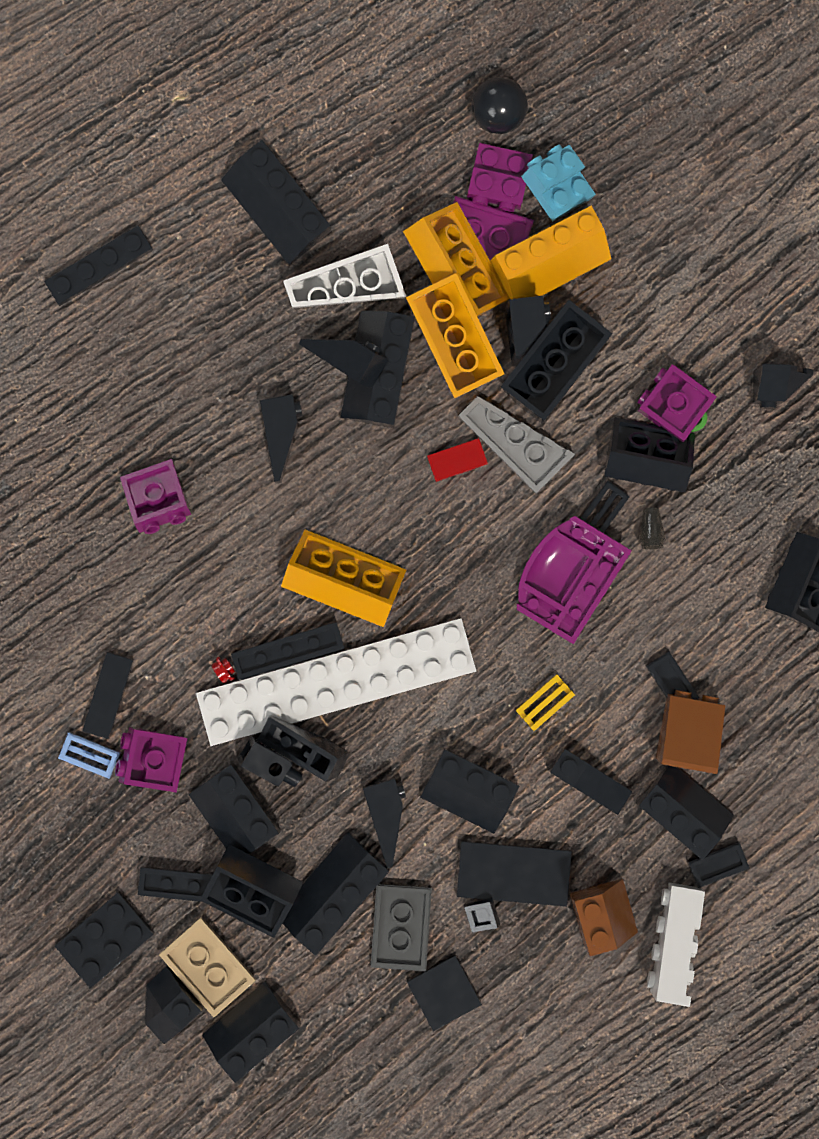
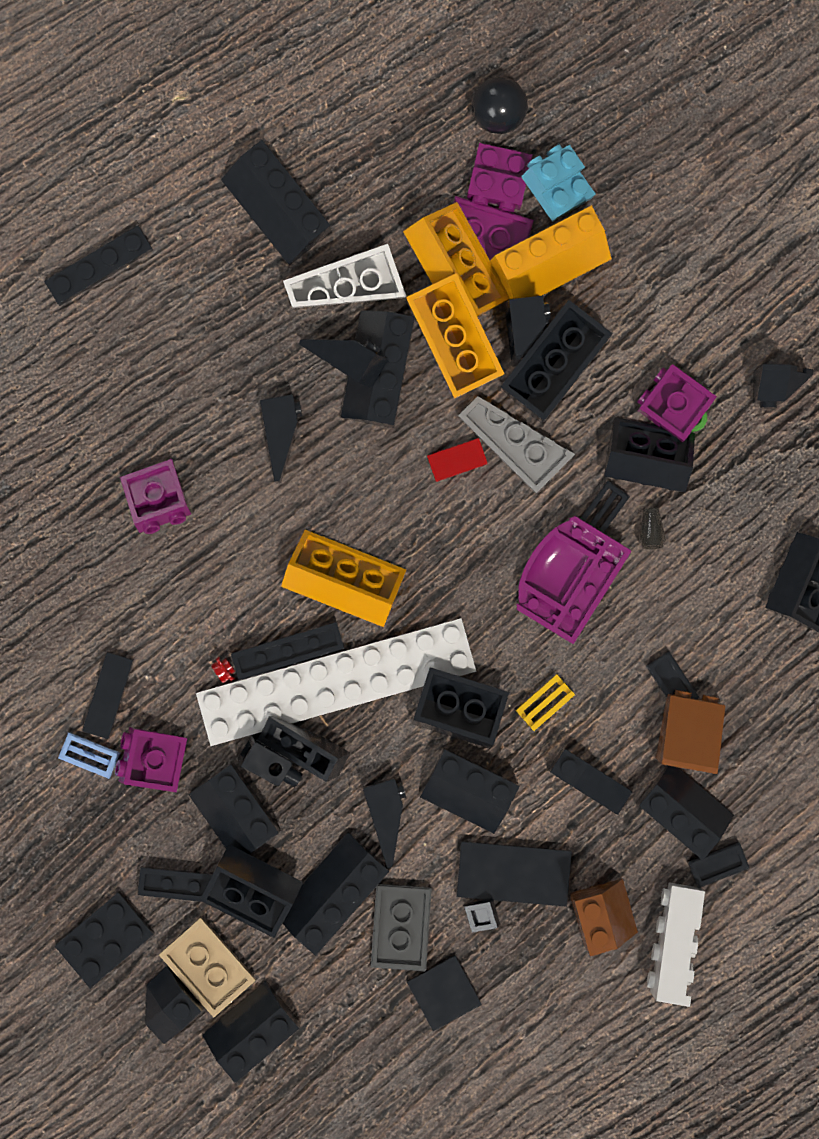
none -> black slope [412,667,510,749]

